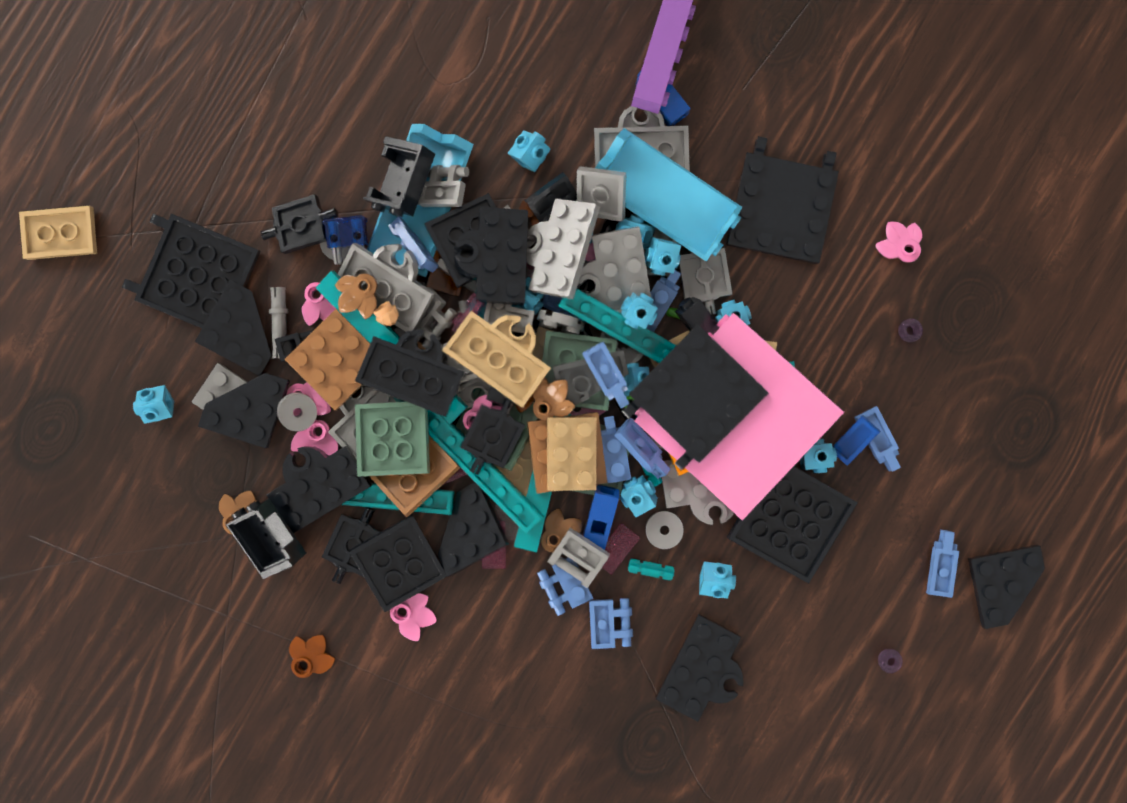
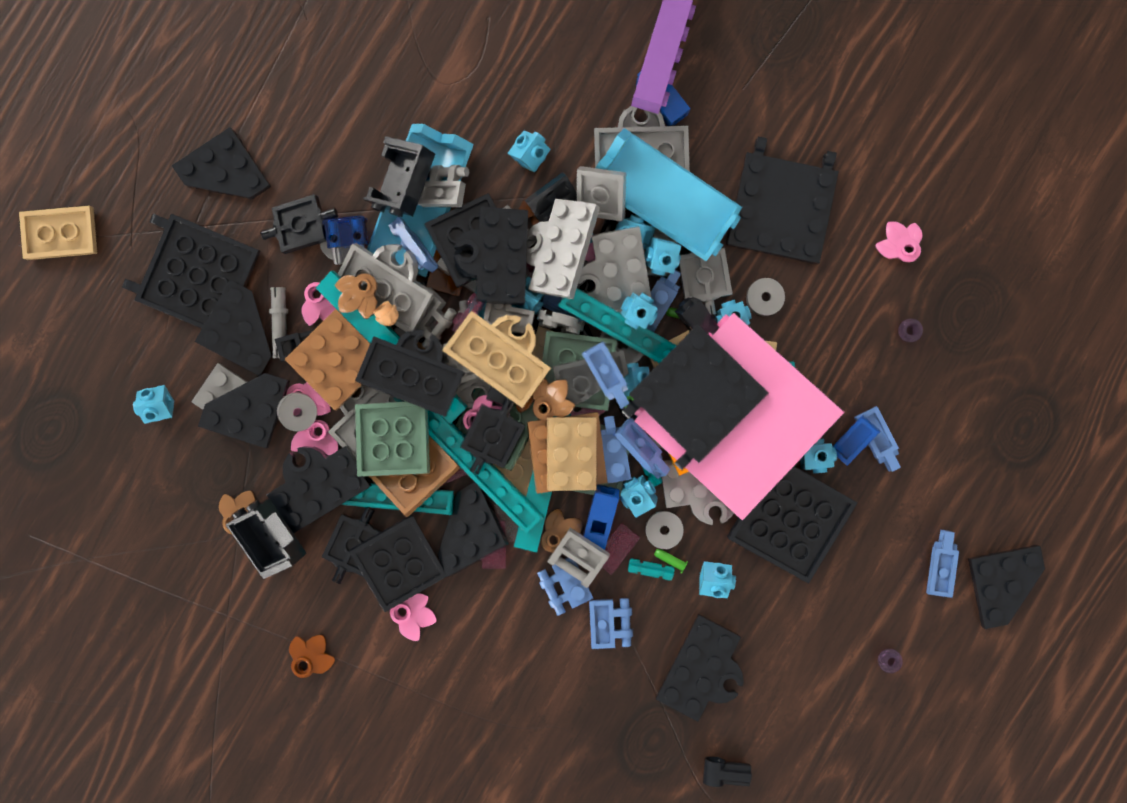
none -> black plate [172,127,271,200]
none -> bright green piece [654,549,688,574]
none -> black piece [703,756,752,787]
none -> light grey piece [746,278,785,316]

